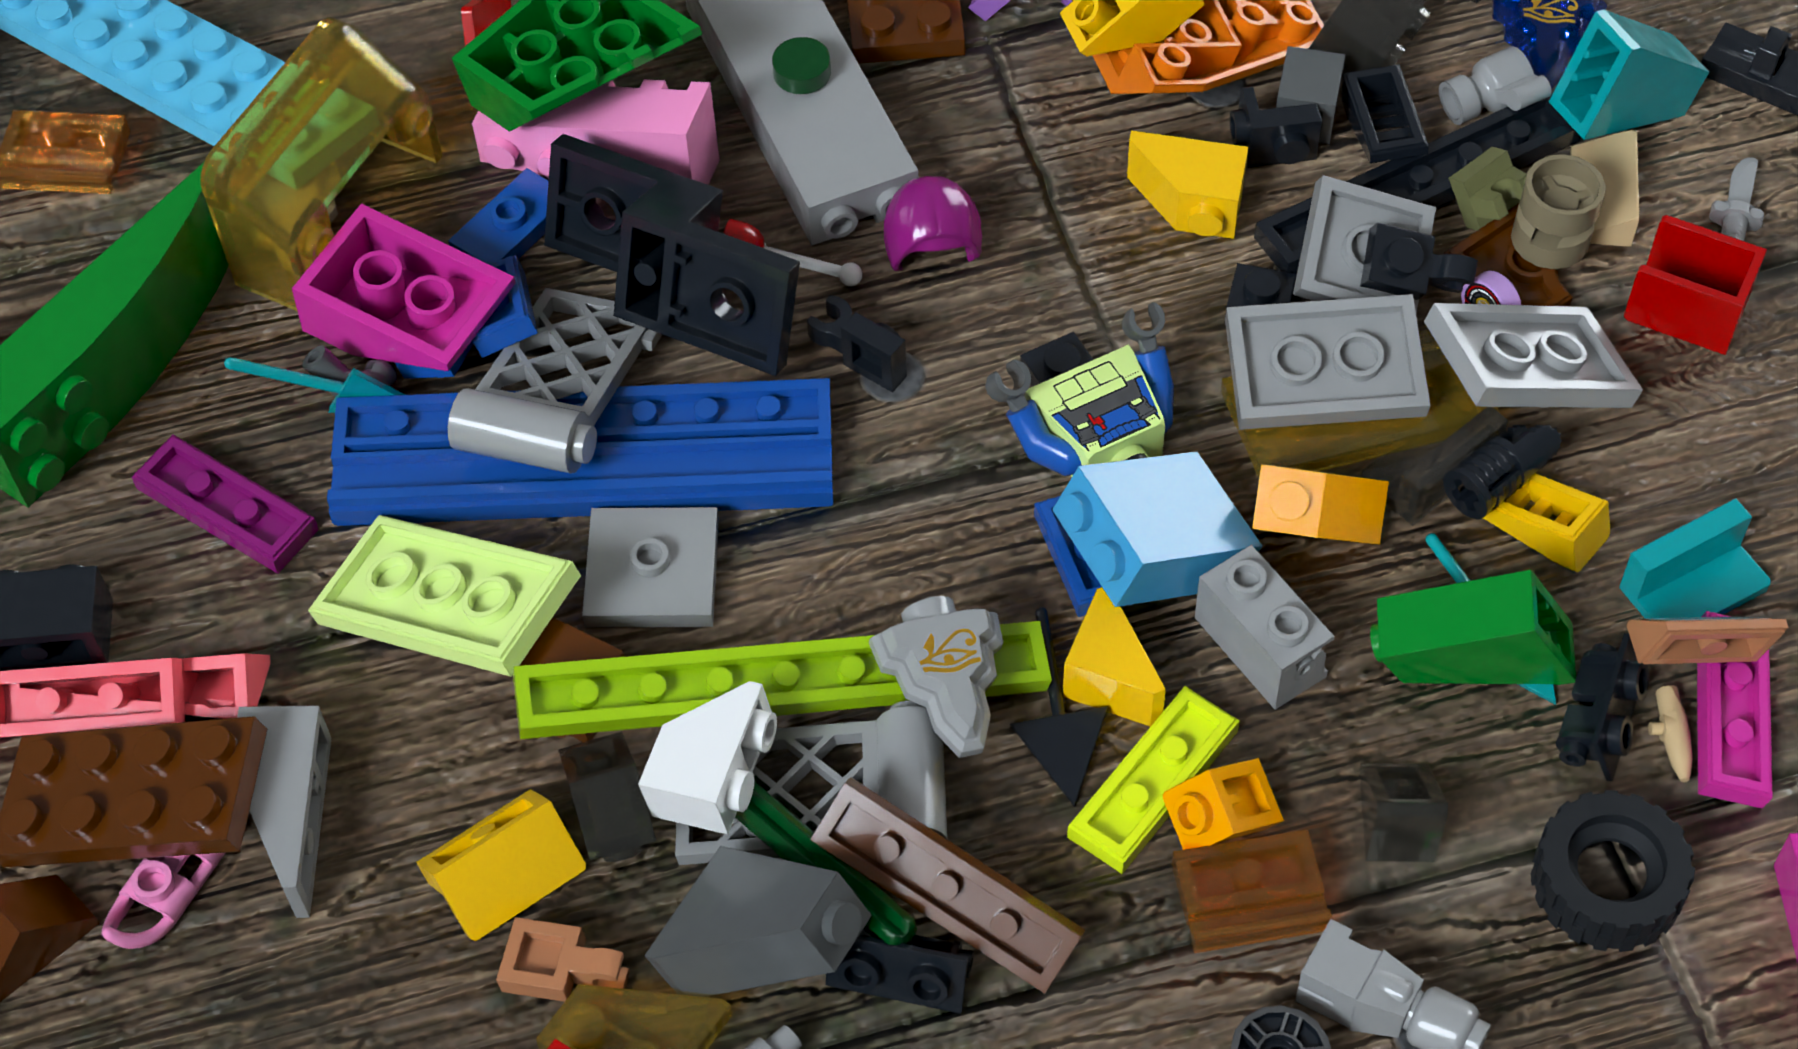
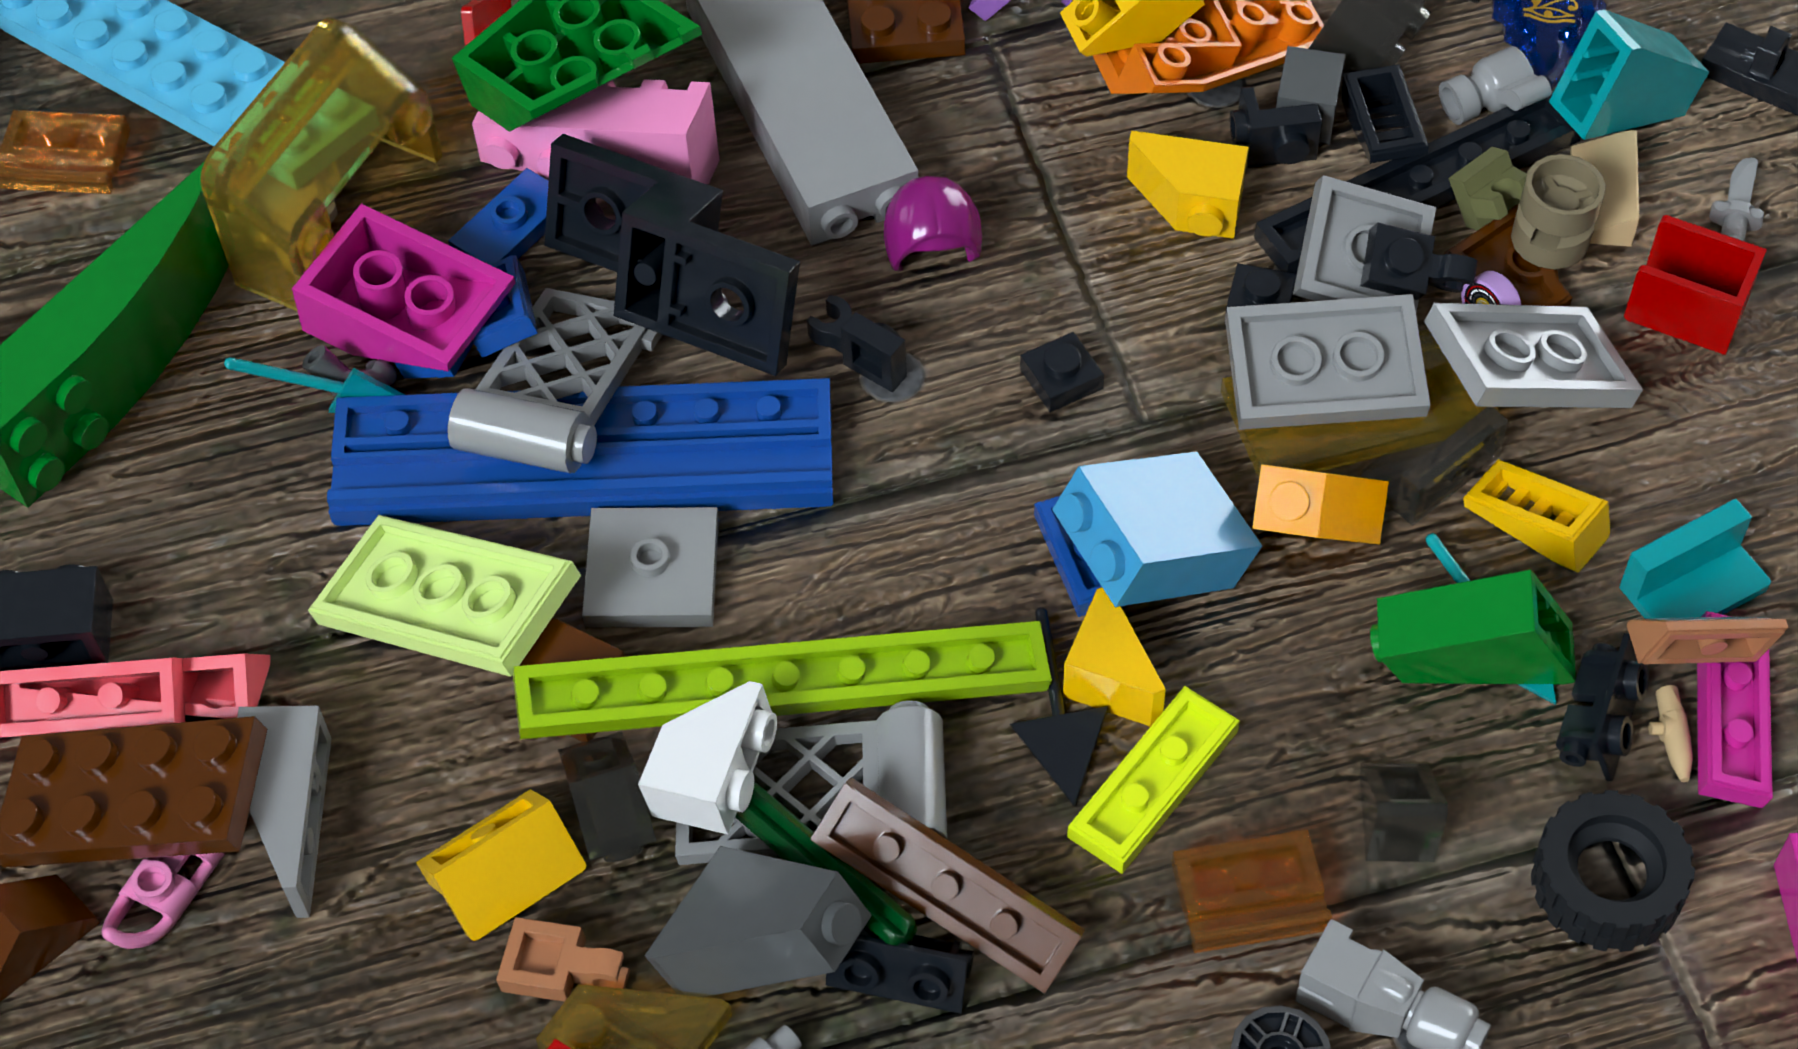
magenta tile [132,434,319,574] -> none
white hinge [723,219,862,286] -> none
dark green tile [772,37,831,94] -> none
light grey rock [869,596,1003,758] -> none
torso [985,302,1174,477] -> none
light orange bracket [1163,758,1284,855] -> none
light grey hinge [1195,545,1335,710] -> none
black hinge [1443,425,1563,520] -> none

